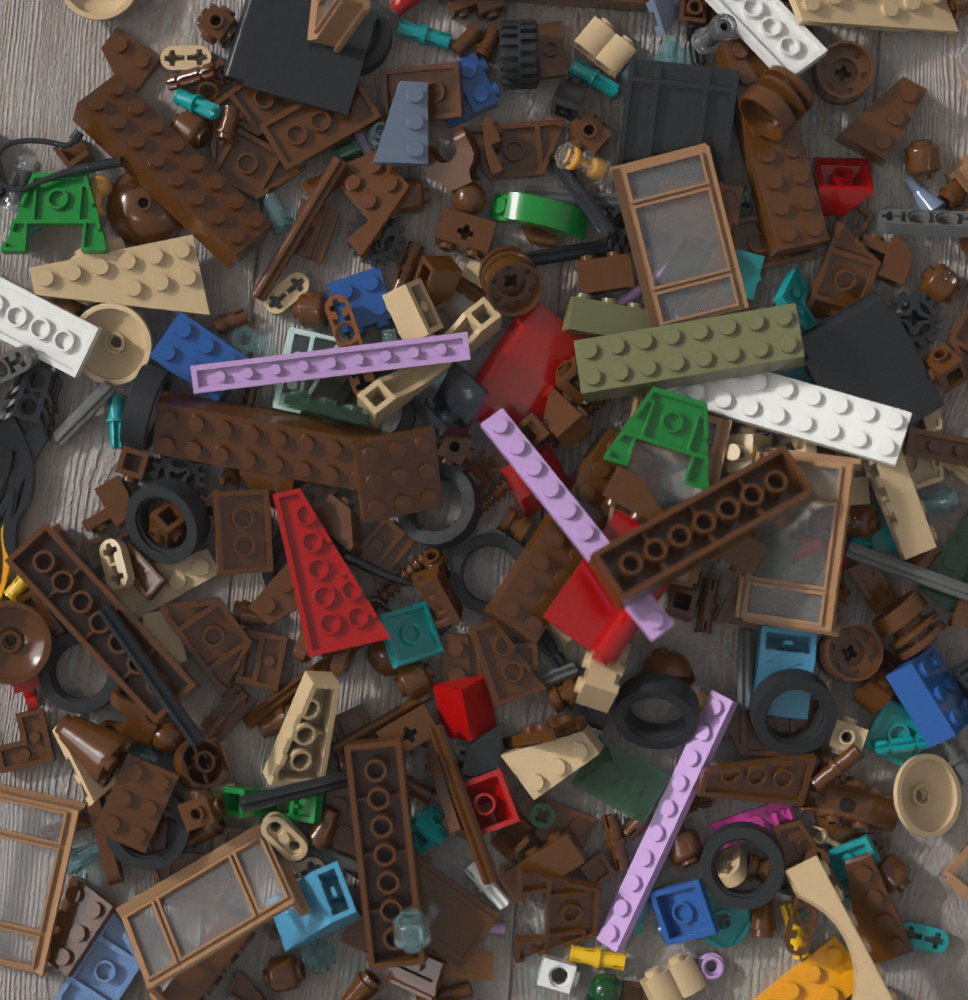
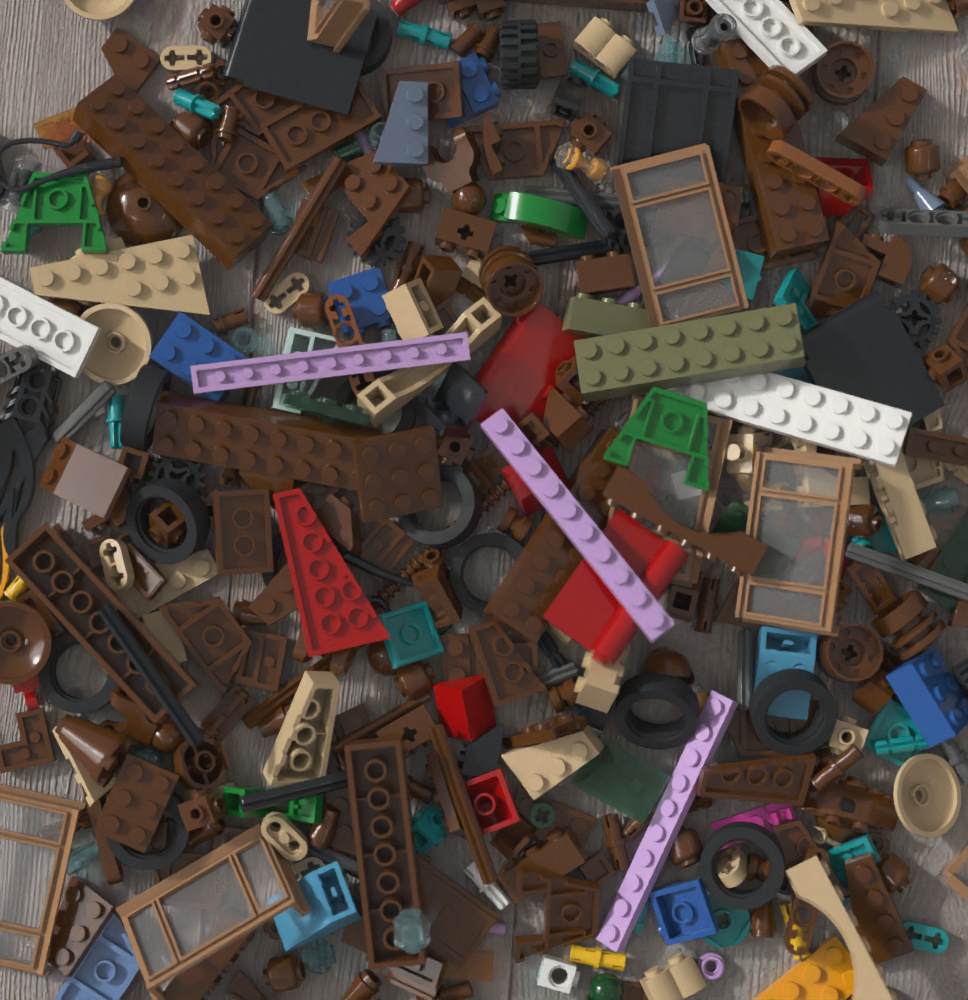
reddish brown brick [589,445,816,611] -> none
none -> clear orange plate [34,107,87,150]
none -> slope [39,437,132,520]
none -> dark orange beam [766,140,867,206]

